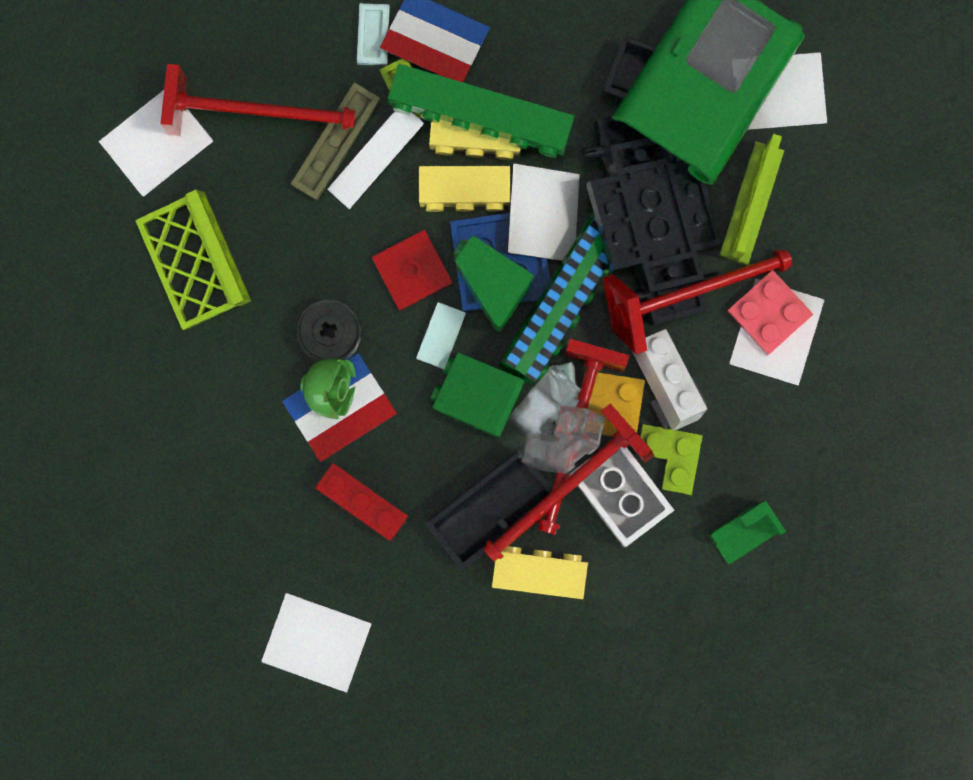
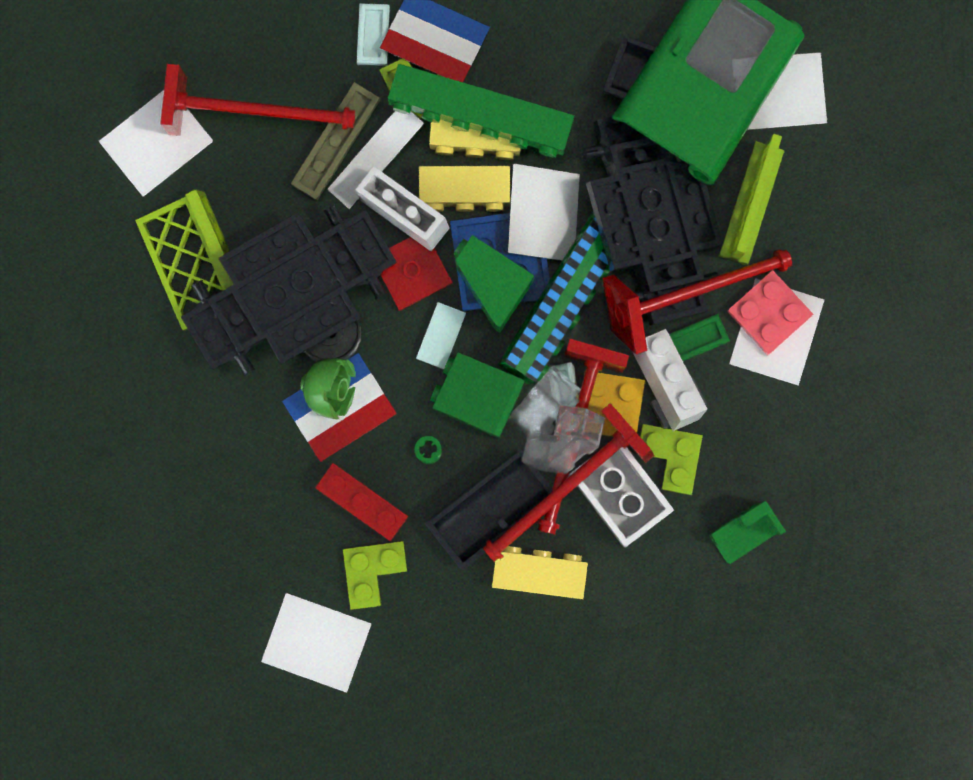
none -> black piece [181,204,397,376]
none -> lime plate [343,541,407,610]
none -> white brick [355,167,450,251]
none -> green bush [414,436,442,464]
none -> green tile [669,314,730,361]

